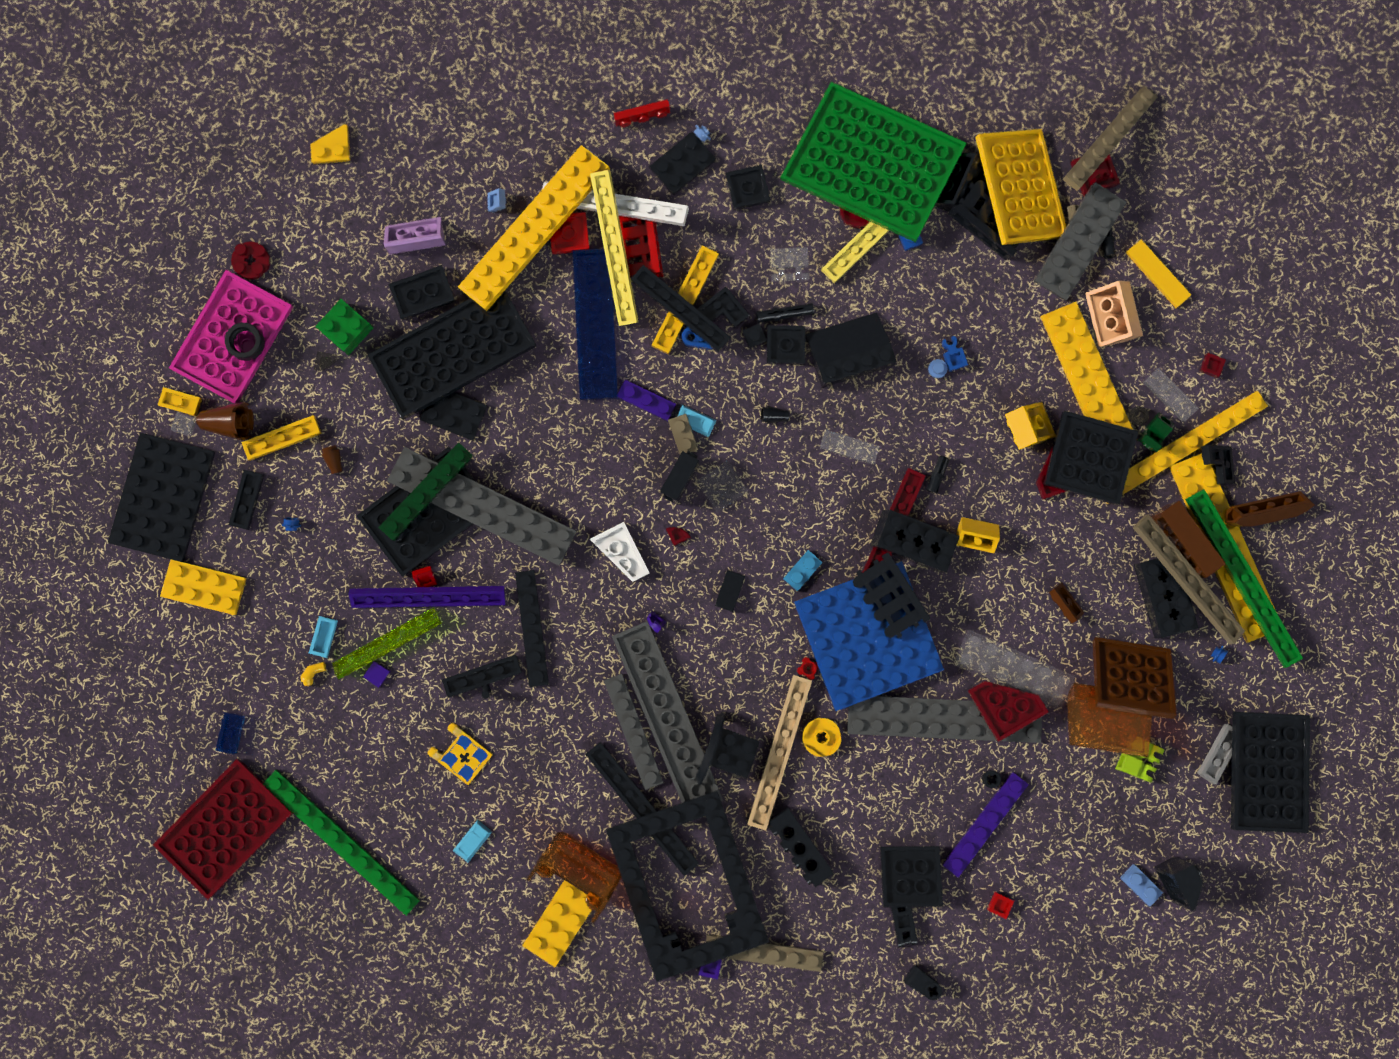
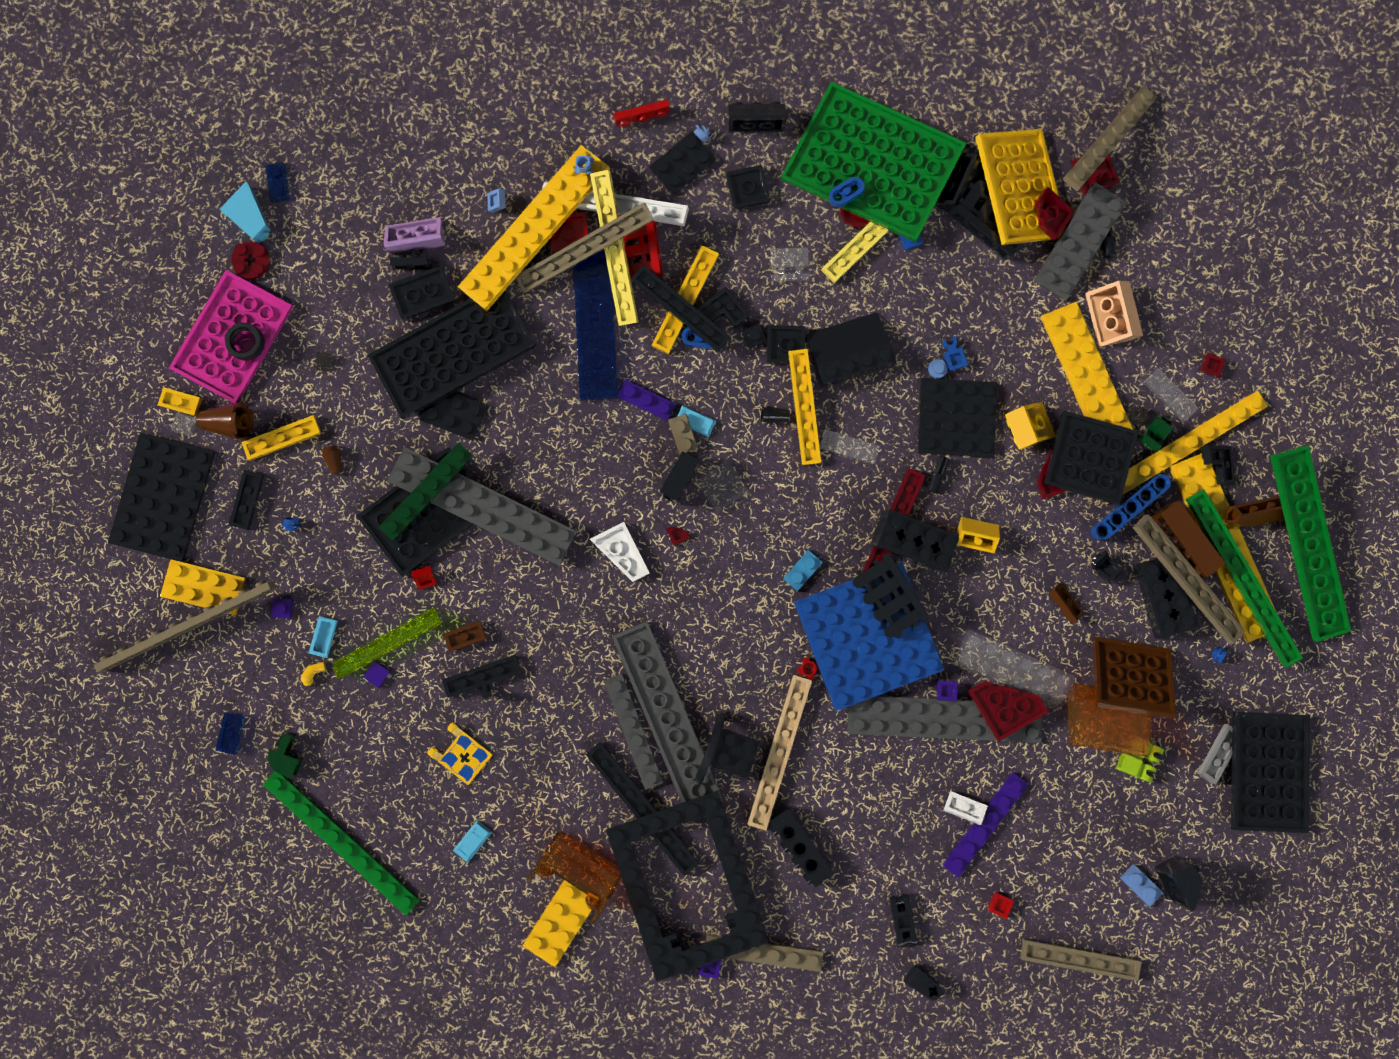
dark red plate [153,758,293,900] -> none
yellow wing [310,124,350,164] -> none
green brick [315,299,373,356] -> none
dark purple plate [348,586,506,608] -> none
black plate [515,570,549,687] -> none
dark purple tile [647,611,667,633] -> none
black slope [715,570,745,612] -> none
black pin [756,303,814,323] -> none
yellow plate [802,718,841,757] -> none
black plate [880,846,943,908] -> none
black bush [982,770,1001,788] -> none
yellow tile [1126,240,1191,308] -> none
none -> dark tan plate [94,580,277,672]
none -> medium azure slope [220,182,270,243]
none -> clear blue plate [265,162,291,203]
none -> dark green brick [268,732,303,778]
none -> dark purple plate [271,598,293,619]
none -> black plate [390,249,431,270]
none -> reddish brown plate [443,621,487,652]
none -> dark tan plate [516,203,654,293]
none -> medium blue plate [574,155,594,175]
none -> black slope [728,102,787,132]
none -> yellow plate [788,349,821,465]
none -> blue plate [829,177,864,208]
none -> black plate [917,378,997,458]
none -> dark purple plate [937,681,958,701]
none -> white plate [943,791,988,825]
none -> dark tan plate [1020,939,1141,981]
none -> dark red plate [1035,187,1075,240]
none -> blue beam [1090,474,1171,541]
none -> black bracket [1092,551,1124,584]
none -> green plate [1270,445,1351,642]

